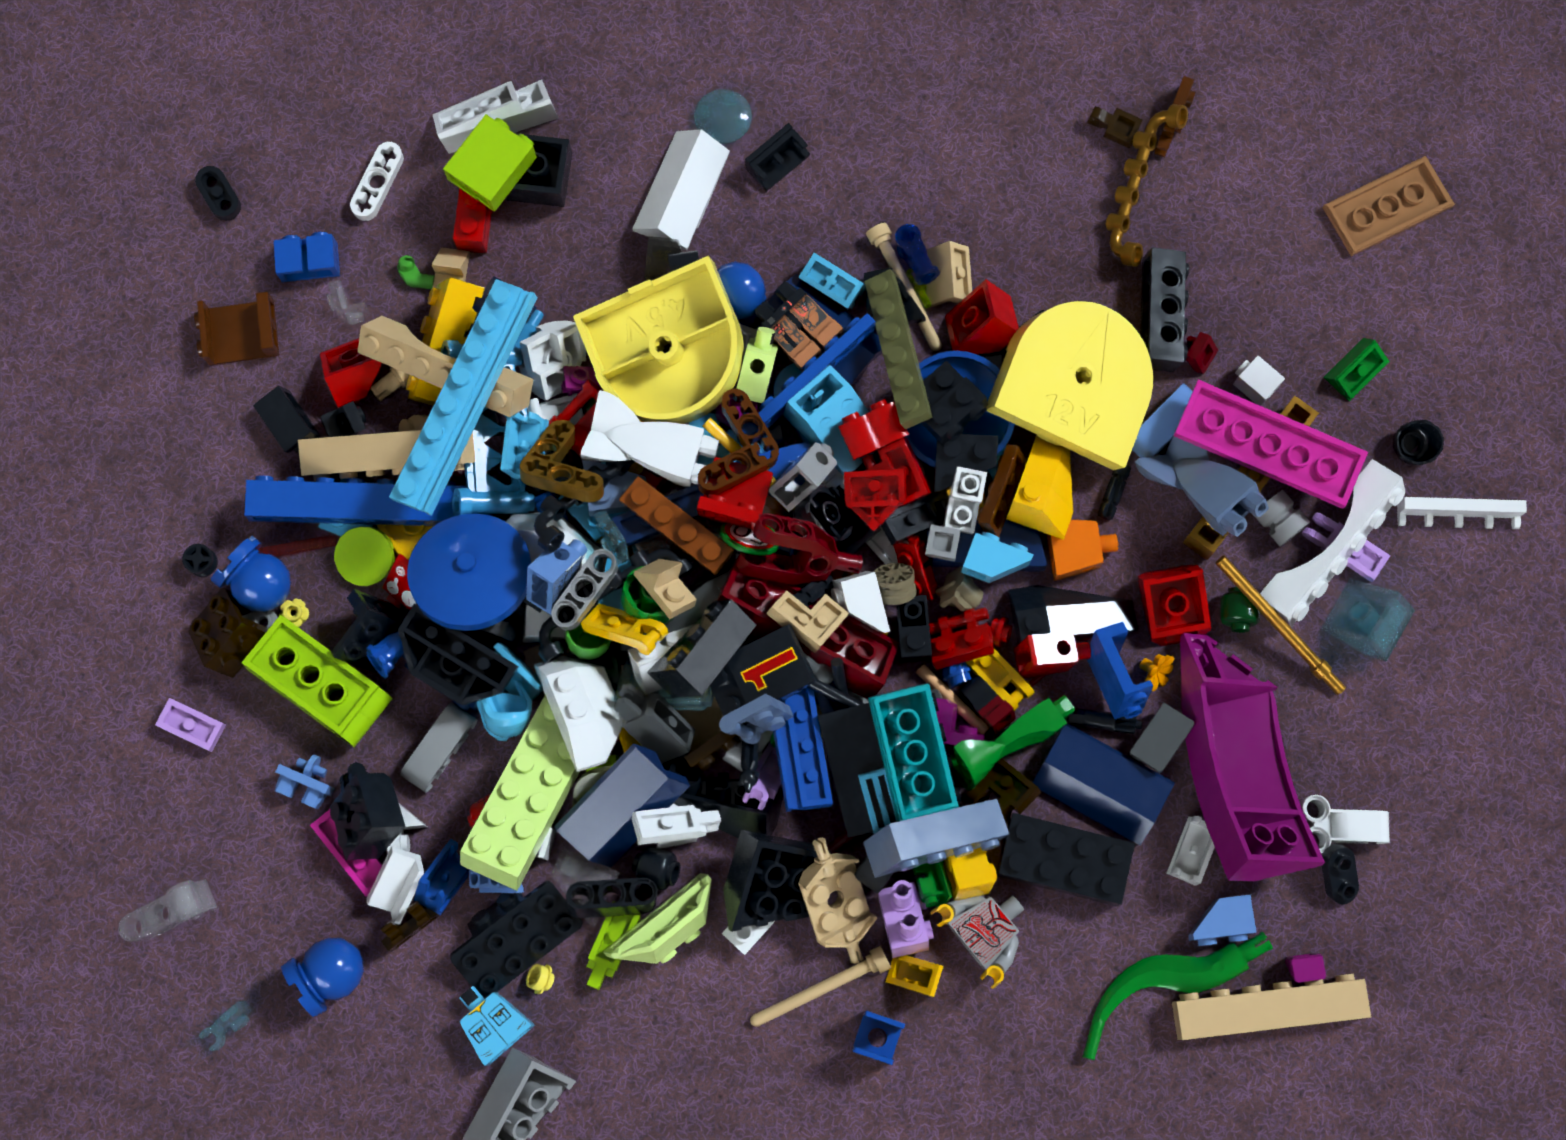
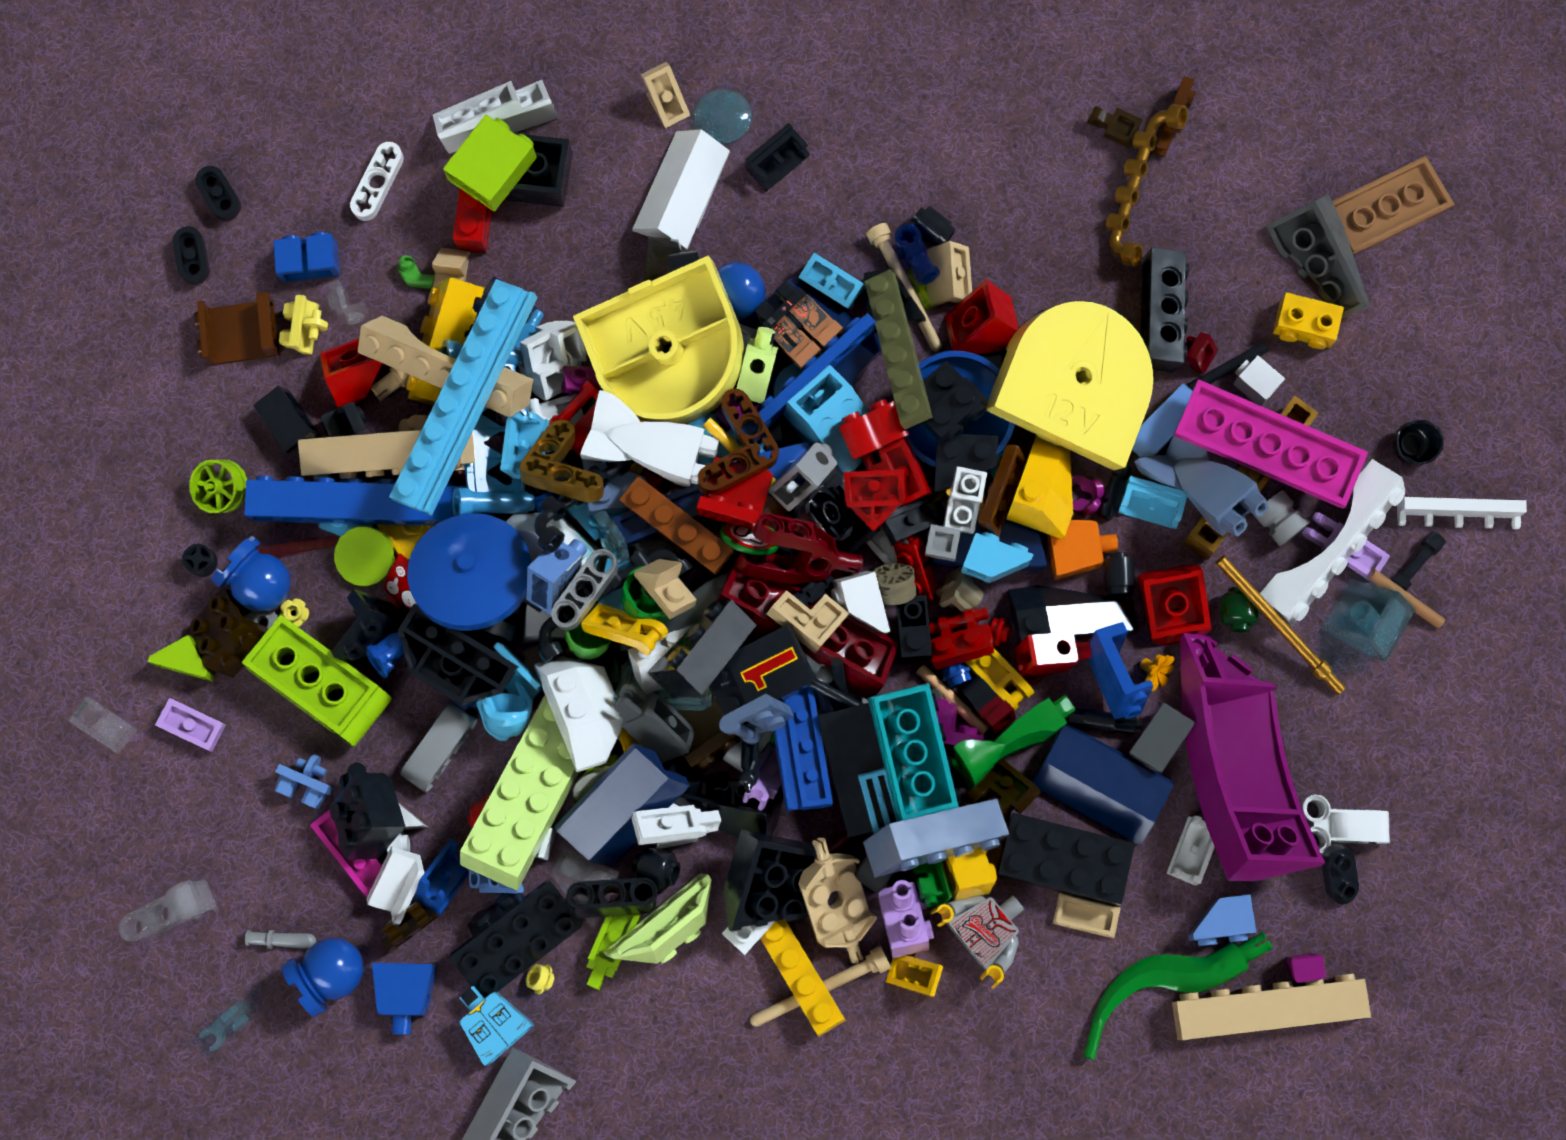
blue piece [852,1010,905,1065] -> none
green slope [1324,338,1390,401] -> none
none -> clear slope [67,695,137,754]
none -> lime slope [148,635,215,682]
none -> black plate [173,226,210,285]
none -> lime wheel [189,460,247,513]
none -> light grey piece [245,930,316,949]
none -> light yellow hips [279,295,328,355]
none -> blue torso [372,963,437,1034]
none -> tan slope [641,62,691,128]
none -> yellow plate [760,920,846,1037]
none -> black brick [911,206,956,246]
none -> tan tile [1052,893,1121,939]
none -> magenta piece [1071,475,1104,516]
none -> black brick [1104,552,1135,598]
none -> medium azure hinge [1118,476,1188,529]
none -> black bar [1186,342,1268,391]
none -> dark grey wedge [1266,194,1370,318]
none -> yellow brick [1272,292,1344,350]
none -> medium nougat bar [1367,569,1445,628]
none -> black bar [1391,531,1446,591]

